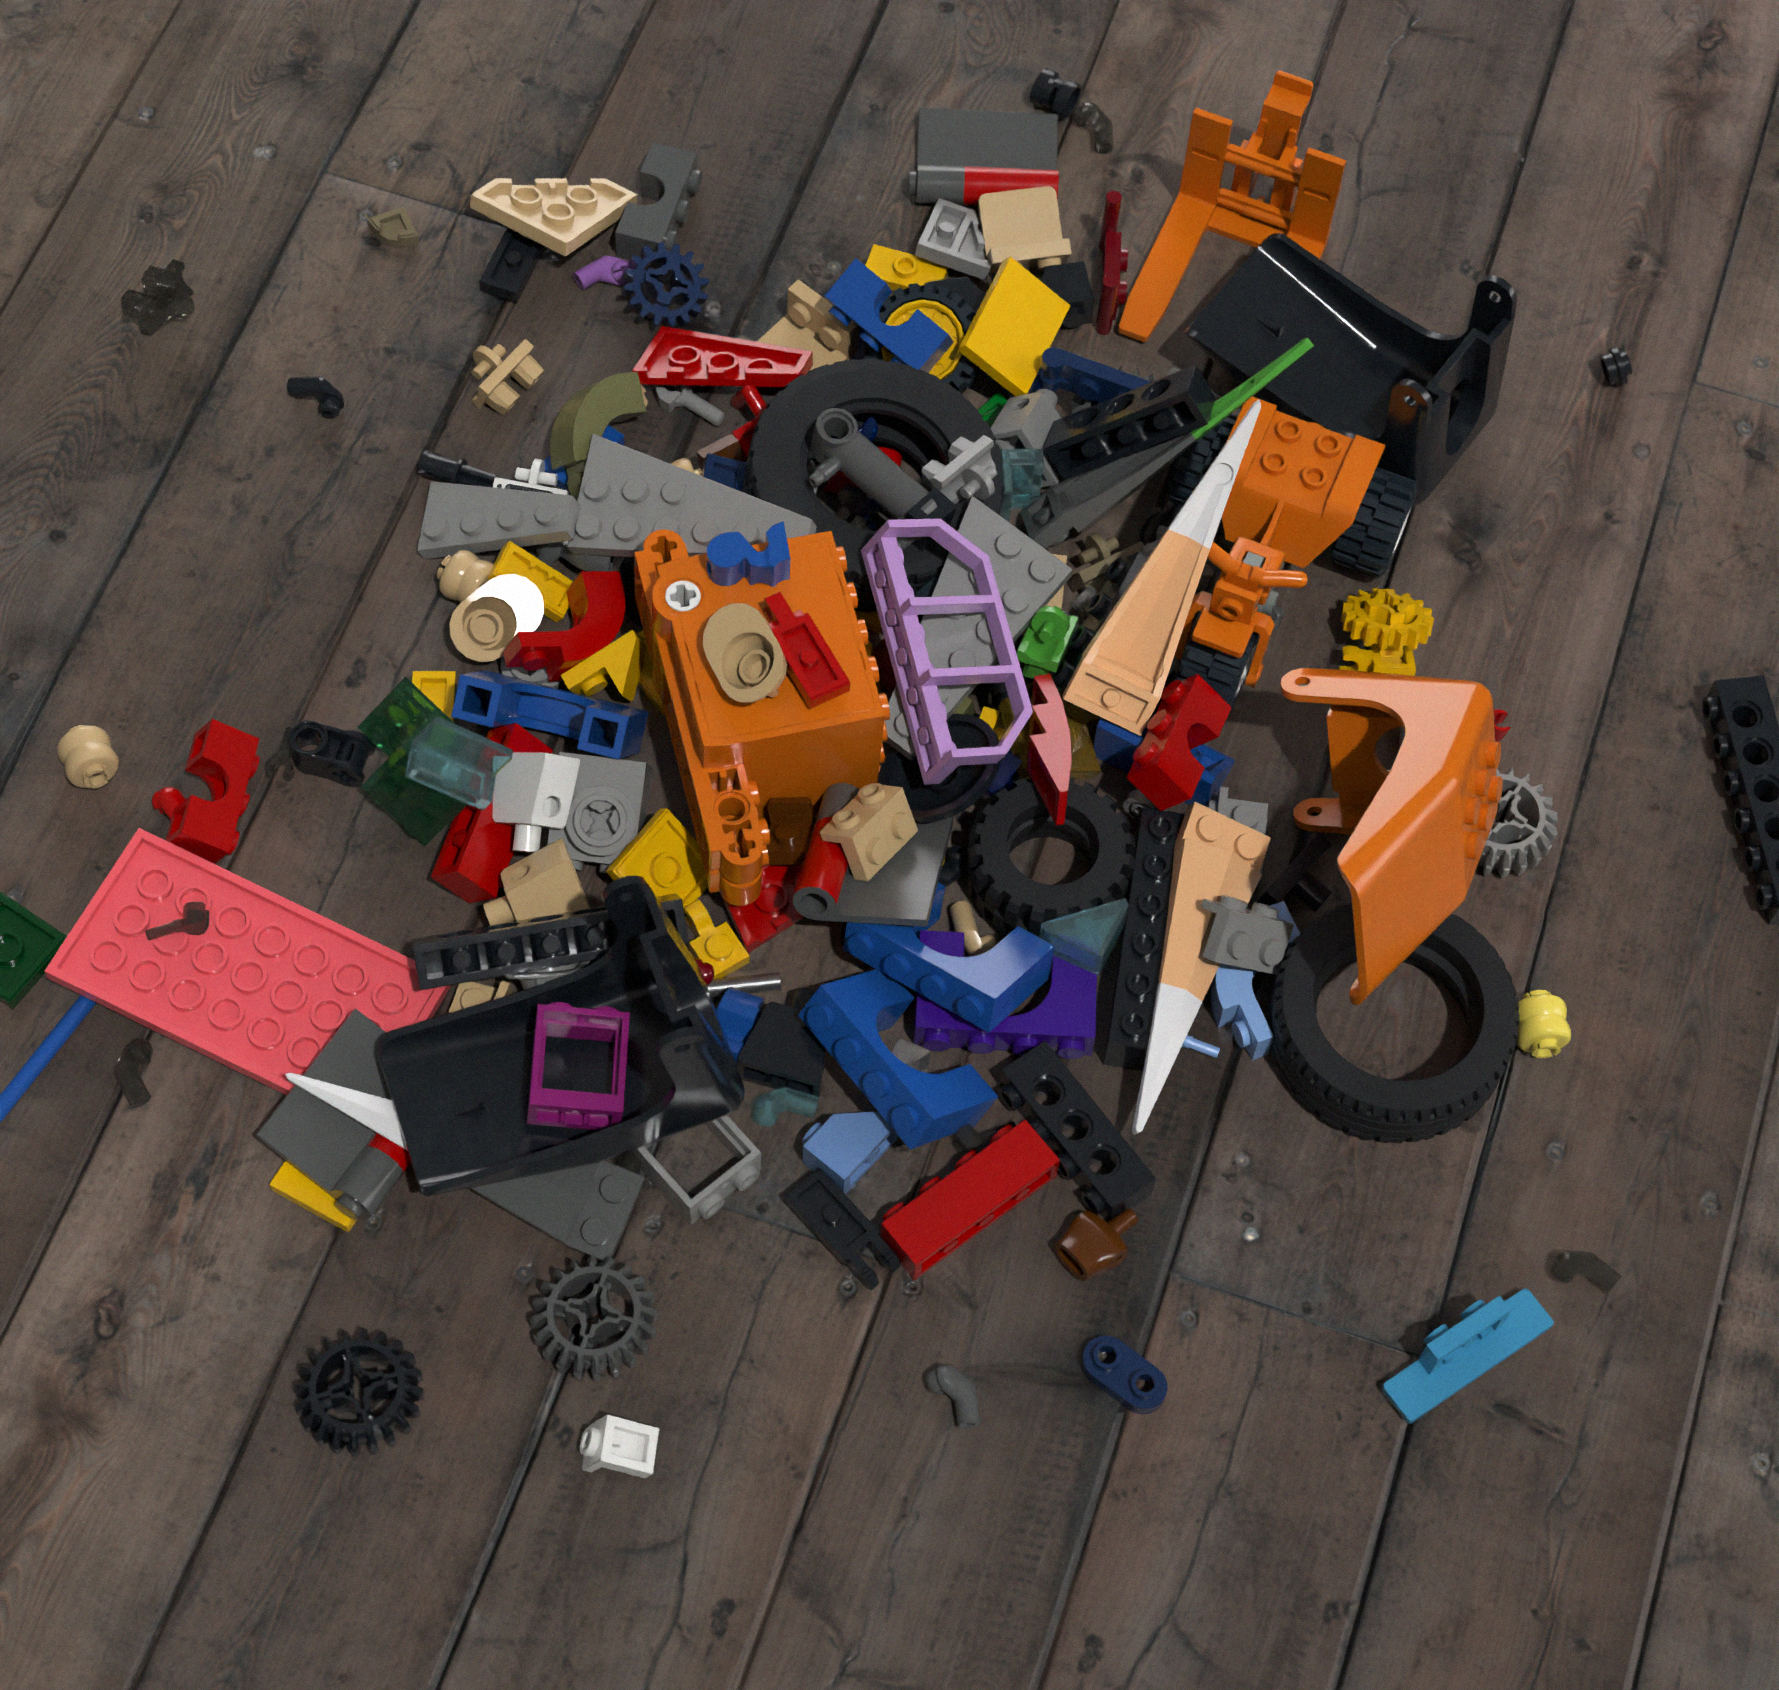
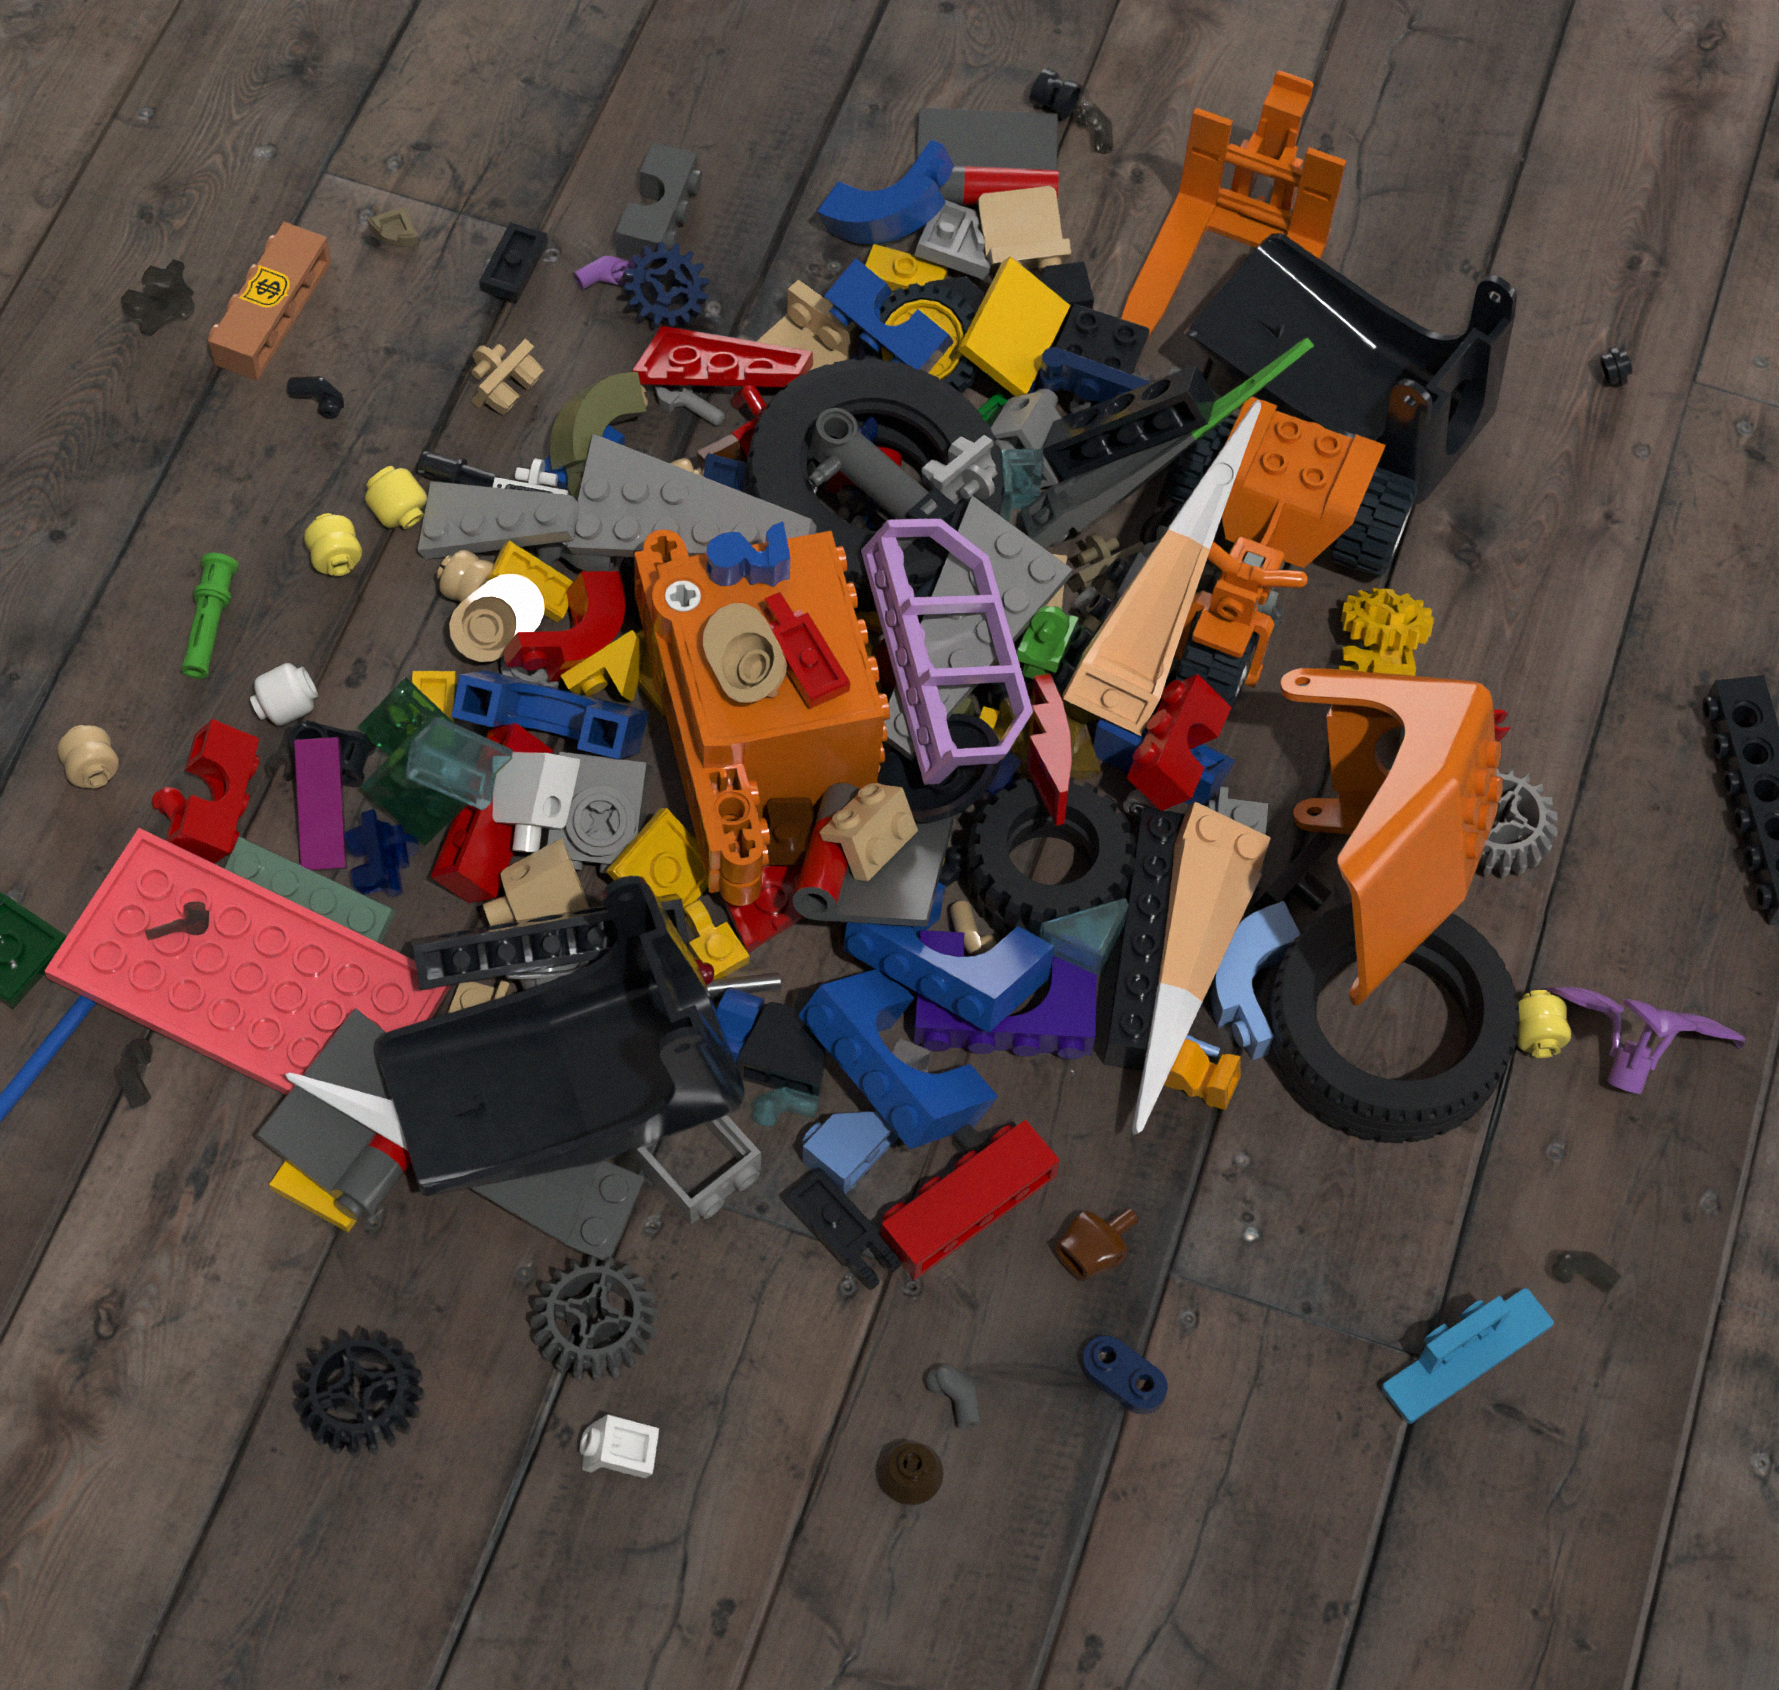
tan plate [470,178,637,257] -> none
magenta window [526,1002,630,1130] -> none
black brick [999,1041,1156,1222] -> none
dark red plate [1095,190,1128,335] -> none
light grey bracket [1201,895,1294,975] -> none
none -> bright green pin [181,552,239,679]
none -> nougat brick [208,222,331,381]
none -> sand green plate [224,837,397,944]
none -> white head [250,663,318,726]
none -> magenta tile [294,737,347,871]
none -> light yellow piece [304,513,362,576]
none -> clear blue hips [345,809,420,898]
none -> light yellow head [365,466,427,529]
none -> blue arch [817,140,954,244]
none -> dark brown cone [879,1441,944,1505]
none -> black bracket [1053,304,1150,398]
none -> light orange leg [1164,1038,1241,1111]
none -> medium lavender plant [1544,987,1746,1094]

